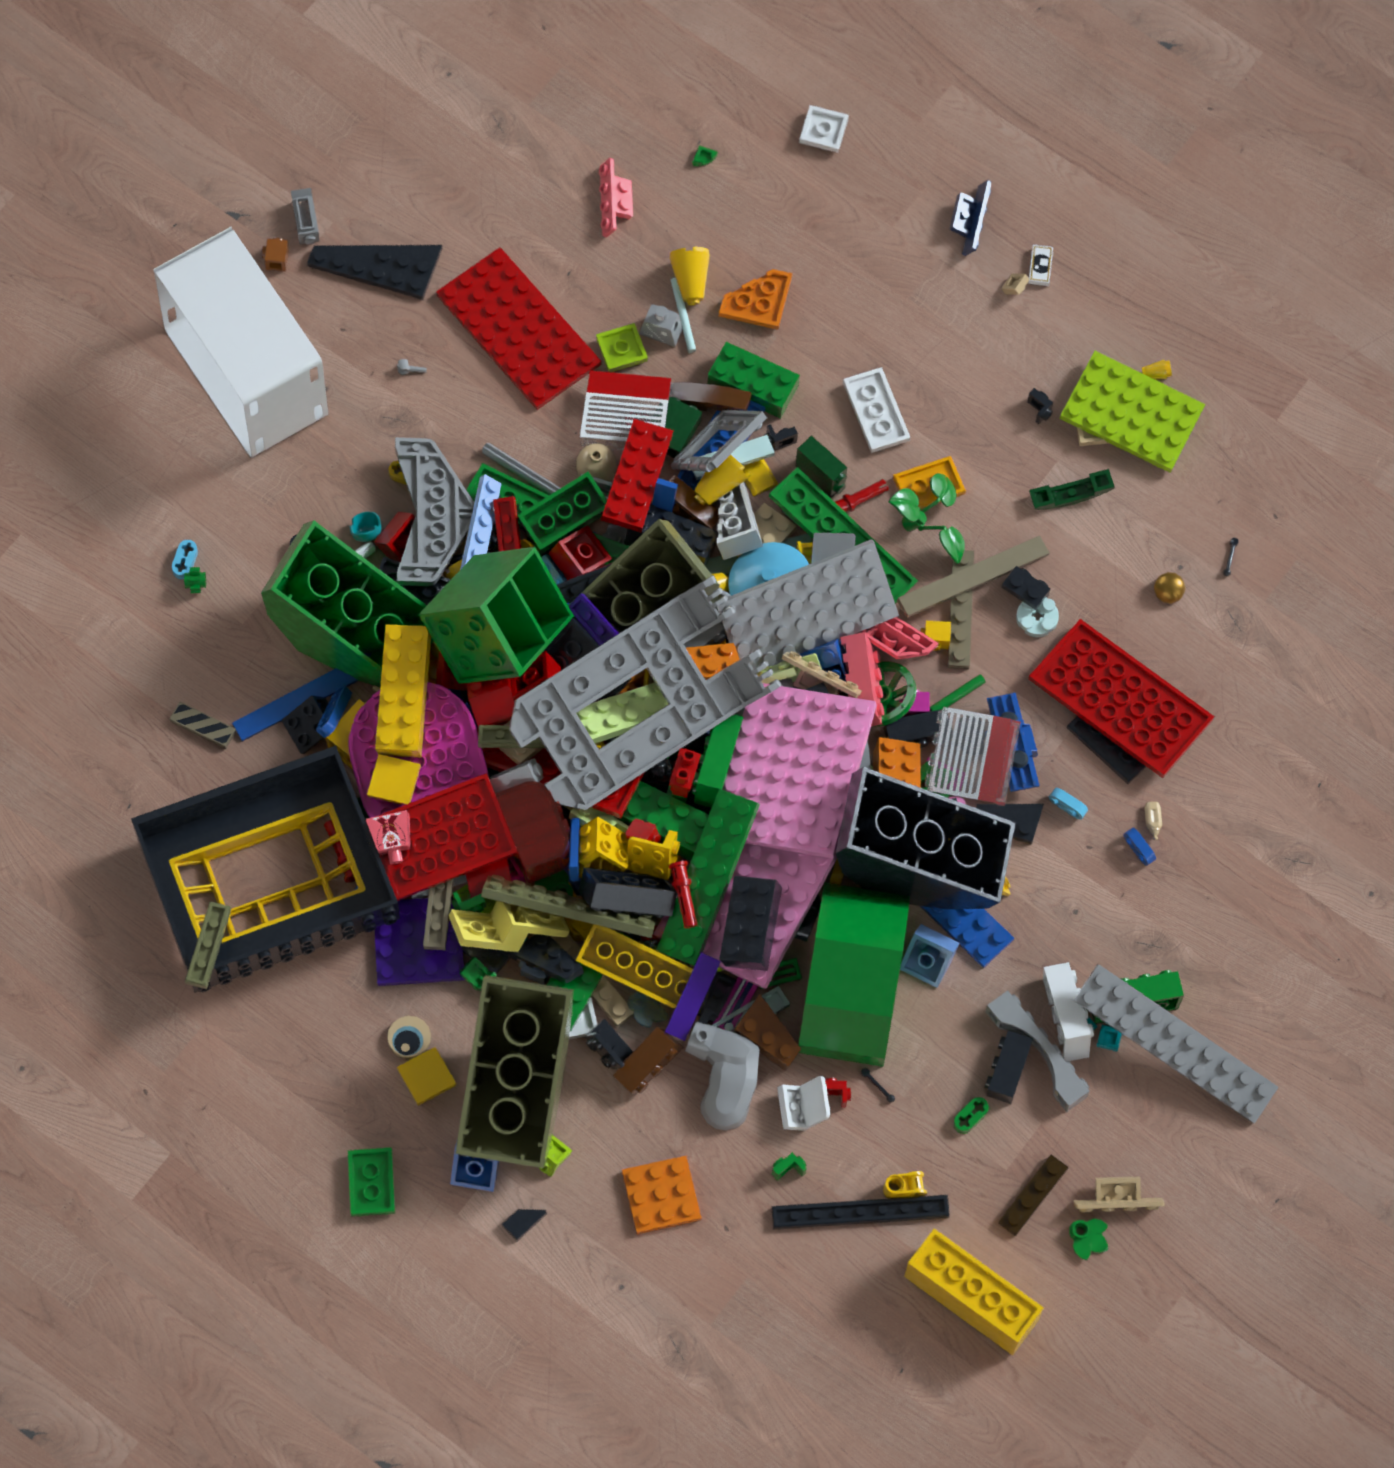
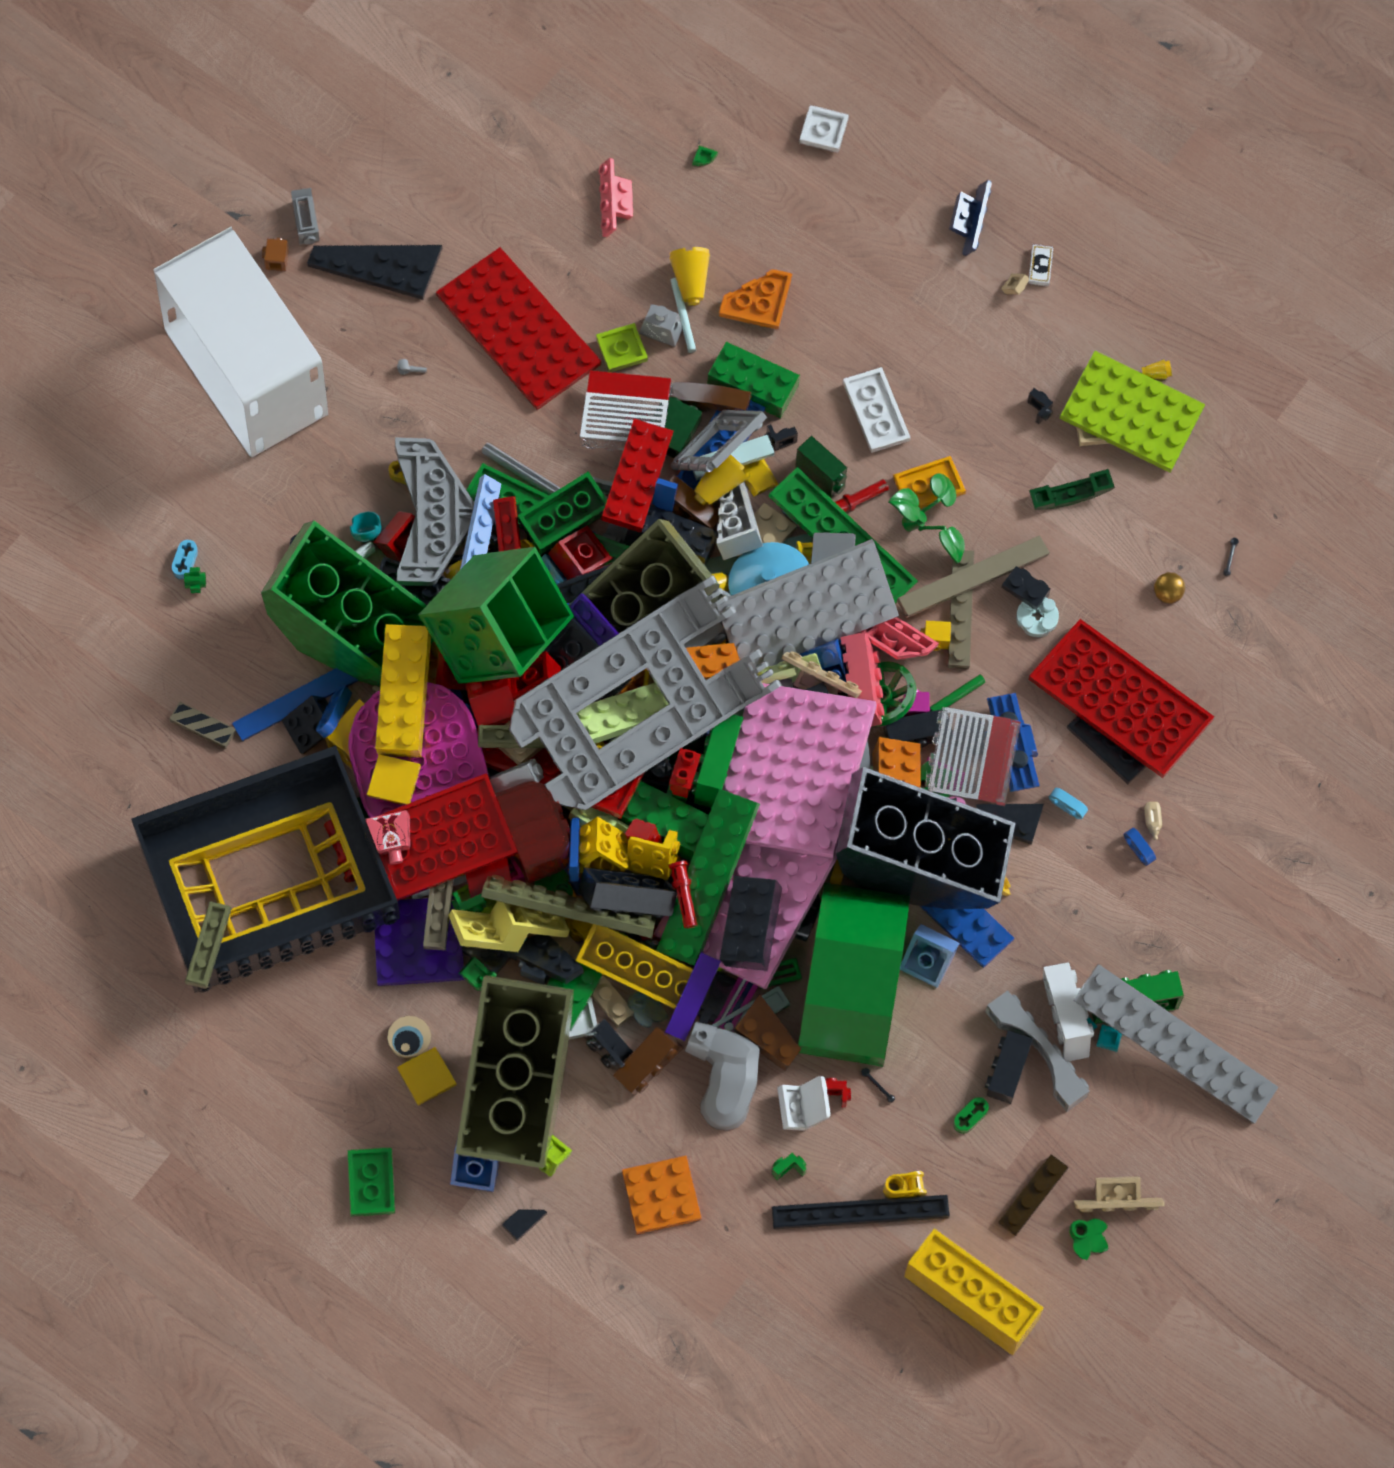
tan cylinder [576,444,617,482] -> none

